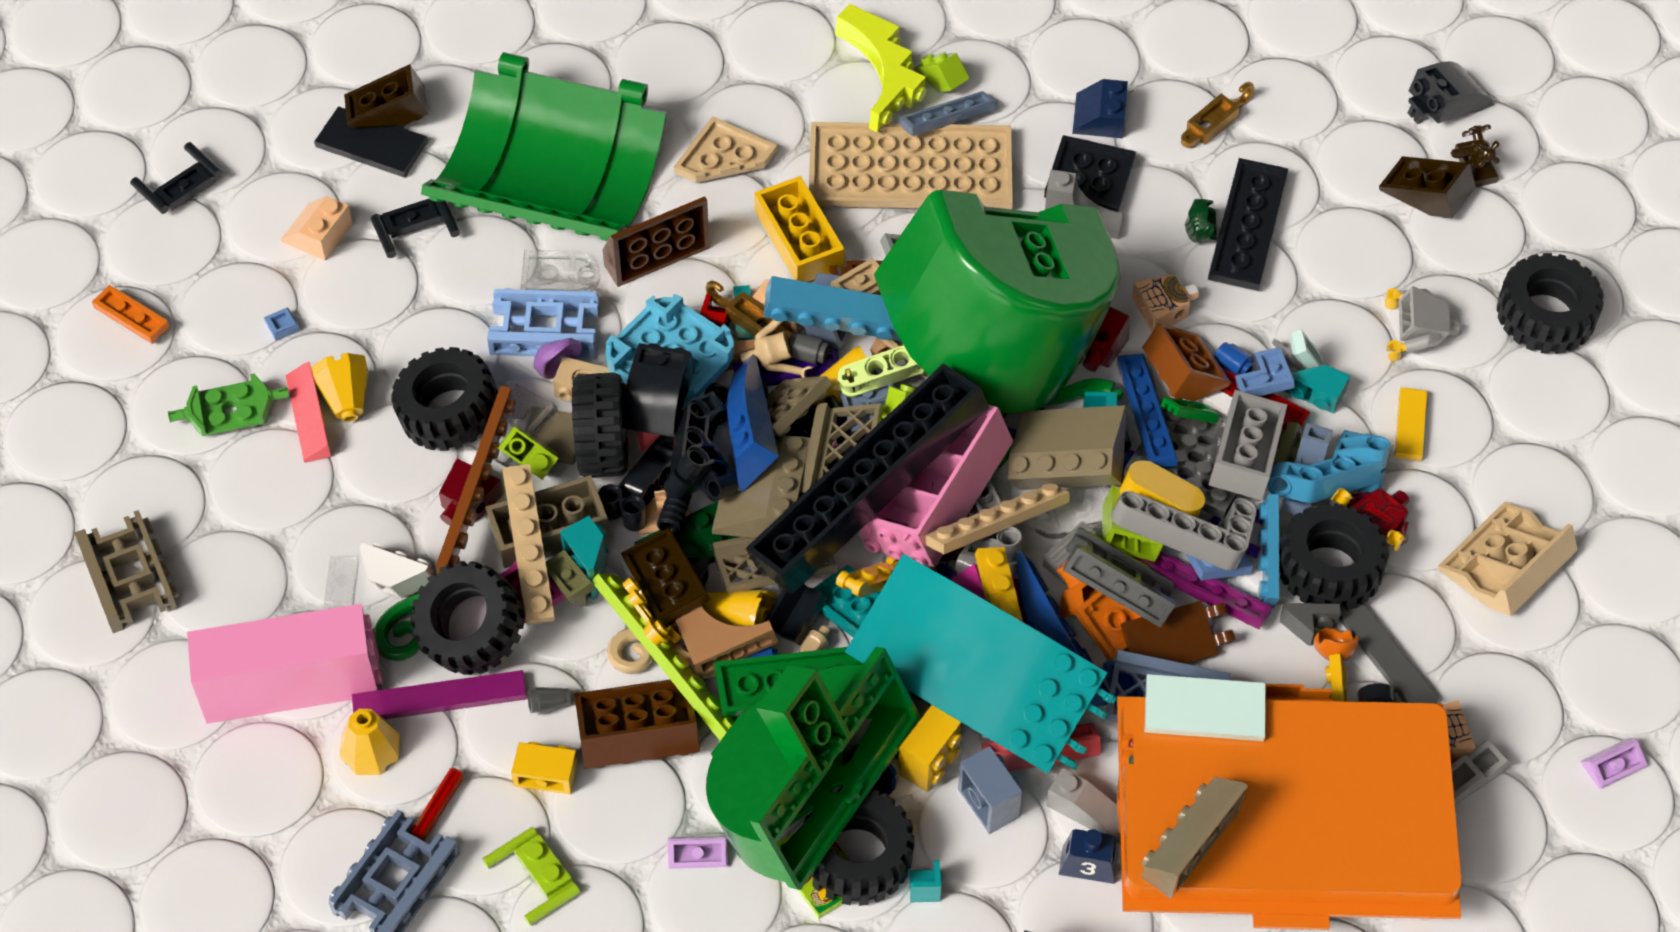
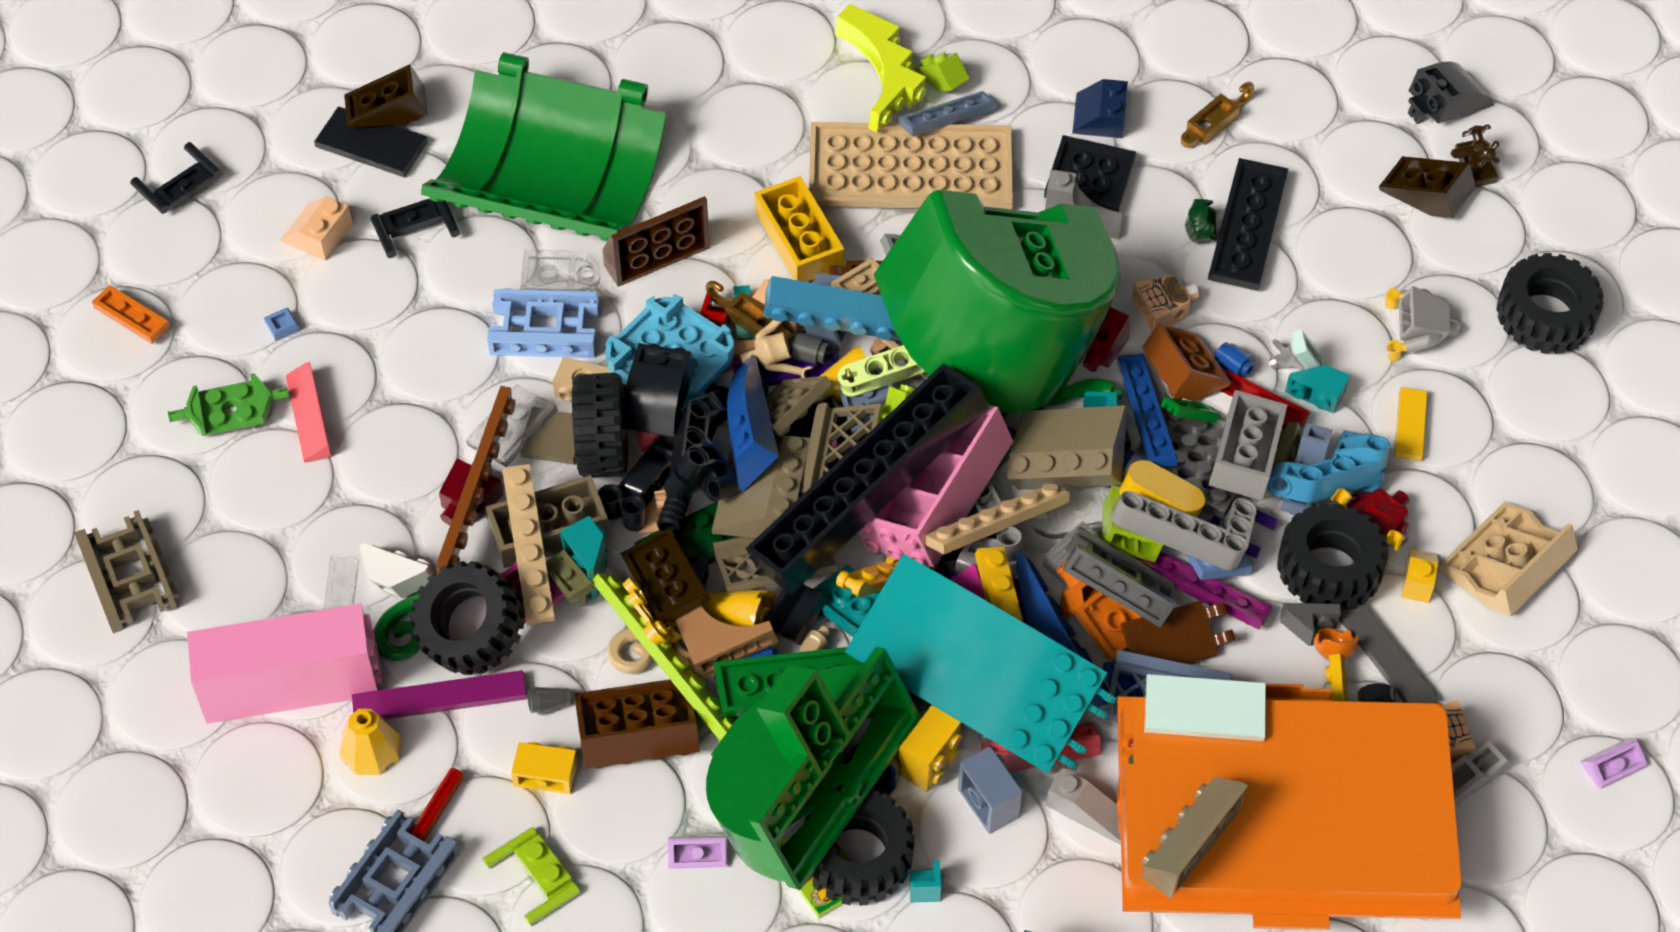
yellow cone [312,353,369,422] -> none
black tyre [391,347,498,451] -> none
lime slope [498,426,559,480] -> none
medium lavender hat [533,338,582,379] -> none
tan plate [674,116,777,183] -> none
dark blue torso [1058,829,1118,884] -> none
medium blue plate [1235,347,1295,396] -> none
dark azure plate [1258,494,1279,608] -> none
none -> yellow slope [1401,549,1438,603]

